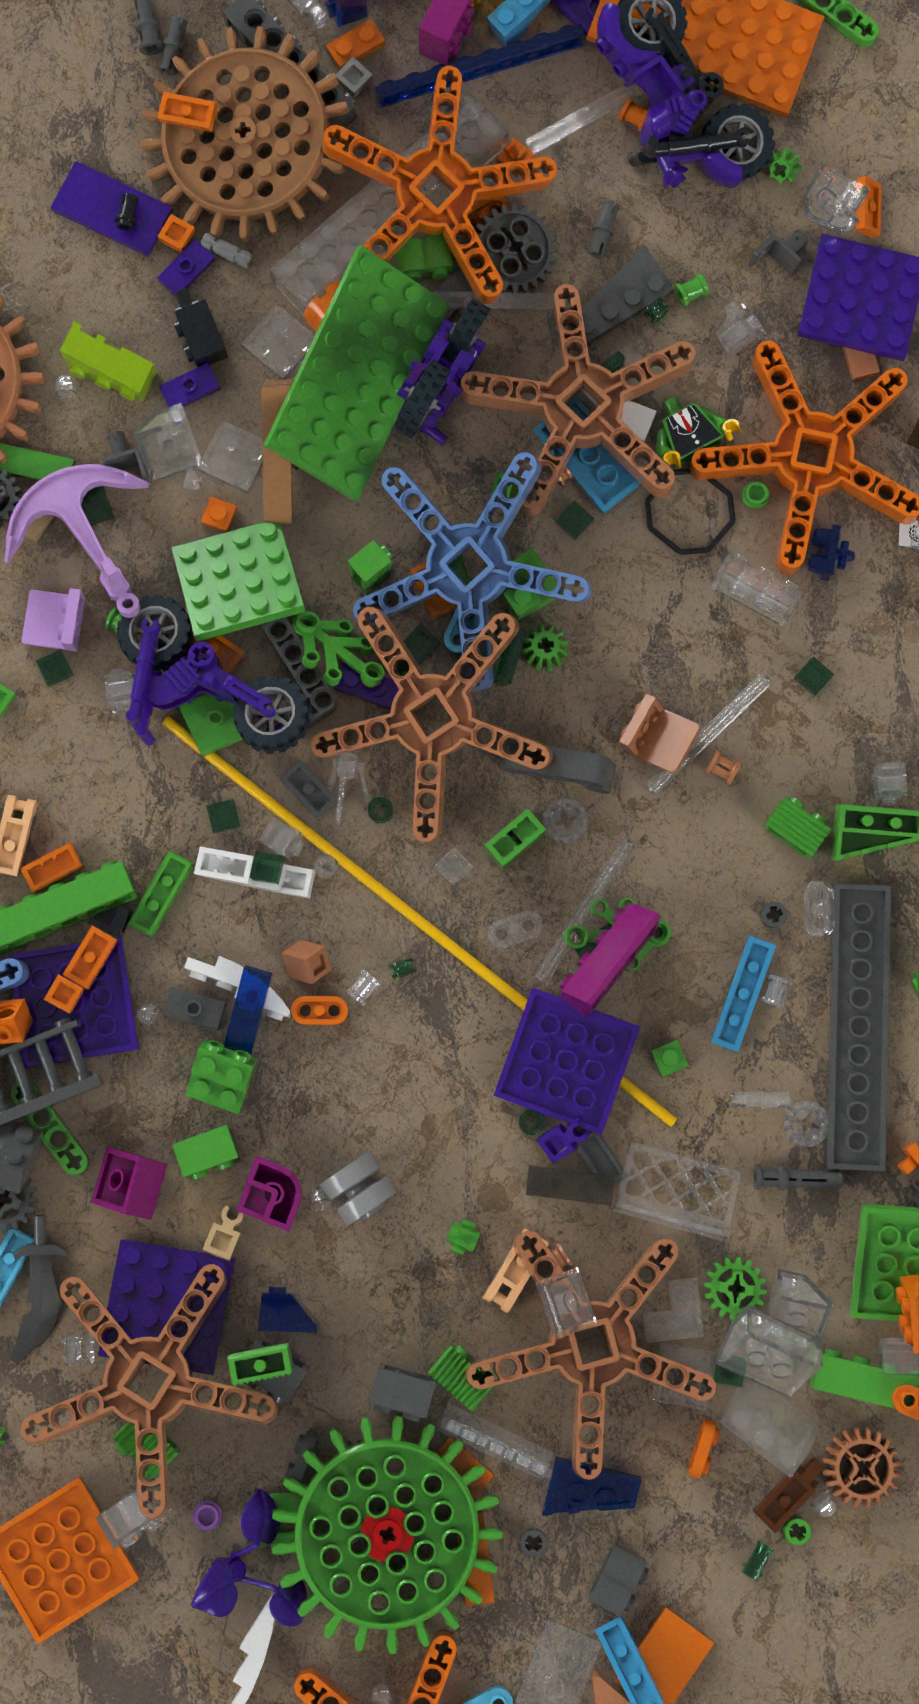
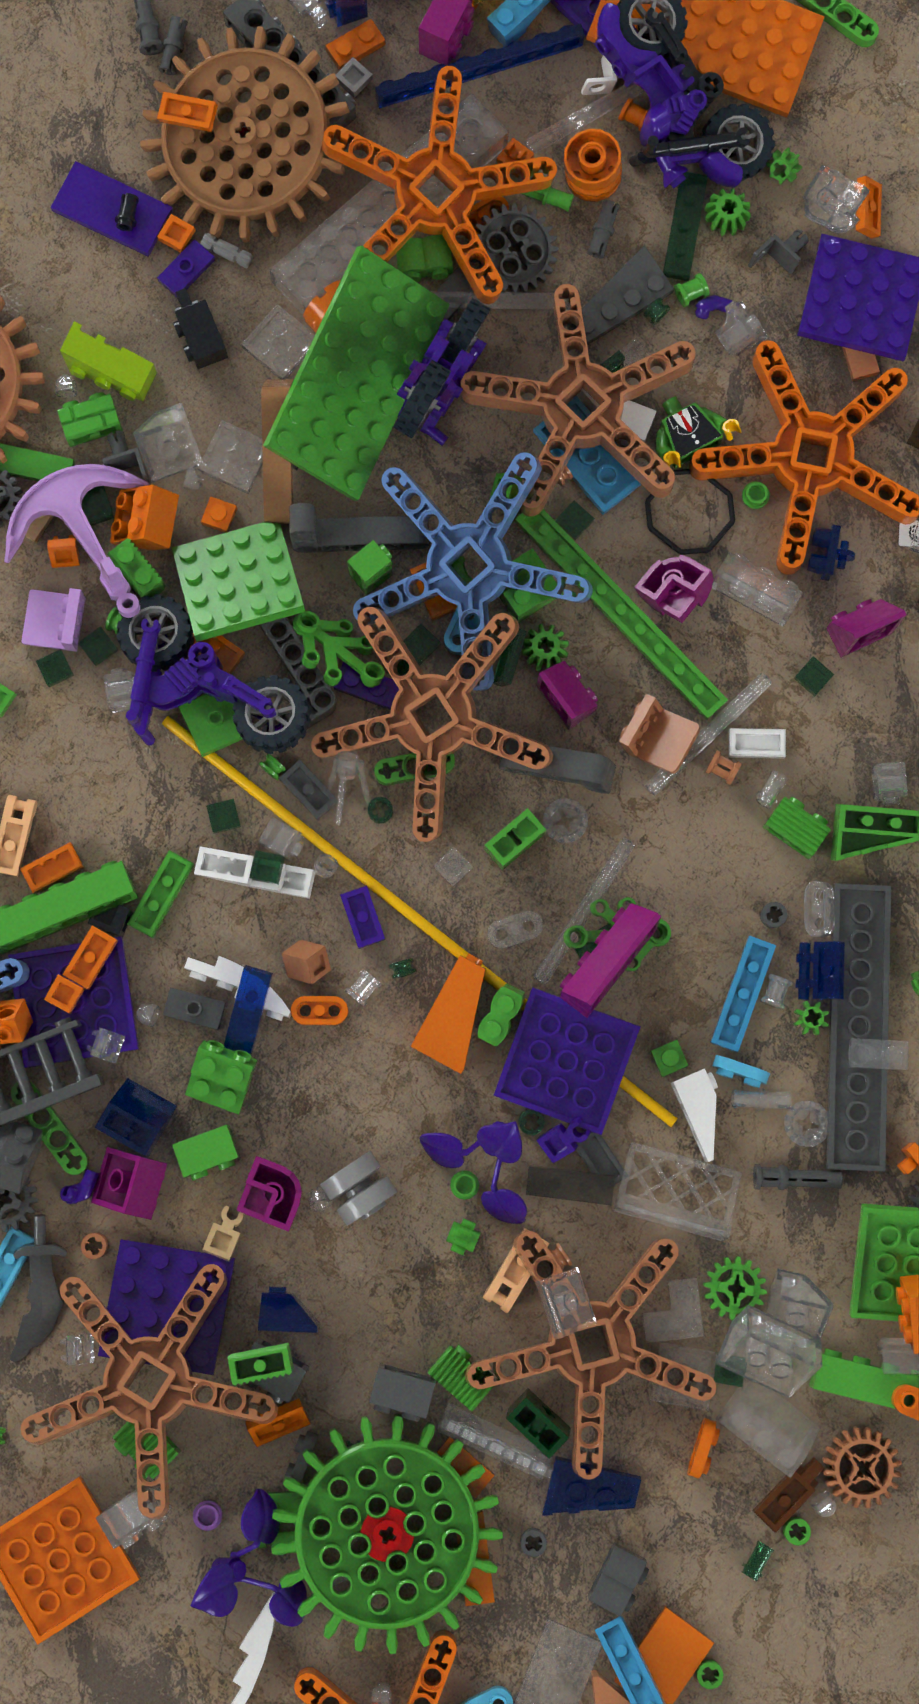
dark purple plate [159,363,221,412] -> none
none -> orange tile [47,535,80,568]
none -> bright green brick [57,392,123,447]
none -> dark purple arm [60,1169,100,1204]
none -> clear green tile [78,626,118,666]
none -> nougat bush [81,1233,108,1259]
none -> clear tile [87,1027,125,1064]
none -> clear blue slope [95,1078,178,1156]
none -> bright green brick [107,538,166,598]
none -> orange slope [110,485,179,551]
none -> orange plate [245,1398,311,1447]
none -> bright green bush [259,754,287,781]
none -> dark grey beam [289,503,429,553]
none -> dark purple plate [340,885,385,949]
none -> bright green beam [374,753,455,786]
none -> orange slope [411,953,486,1074]
none -> dark purple plant [419,1121,527,1224]
none -> bright green plate [450,1171,479,1200]
none -> bright green brick [478,983,525,1047]
none -> dark green brick [506,1388,571,1459]
none -> bright green plate [515,509,728,720]
none -> bright green axle [520,180,574,212]
none -> magenta slope [536,661,598,730]
none -> orange wheel [564,129,622,202]
none -> white bracket [581,55,619,95]
none -> magenta brick [634,554,713,623]
none -> clear green tile [663,172,708,281]
none -> white slope [671,1068,718,1162]
none -> dark purple arm [695,295,735,319]
none -> bright green bush [696,1659,724,1689]
none -> bright green gear [705,188,751,236]
none -> medium azure plate [712,1055,770,1088]
none -> white tile [729,728,786,759]
none -> clear pin [756,771,788,809]
none -> bright green gear [793,1001,829,1036]
none -> clear blue plate [795,941,845,1000]
none -> magenta slope [826,599,907,658]
none -> clear plate [849,1038,909,1070]

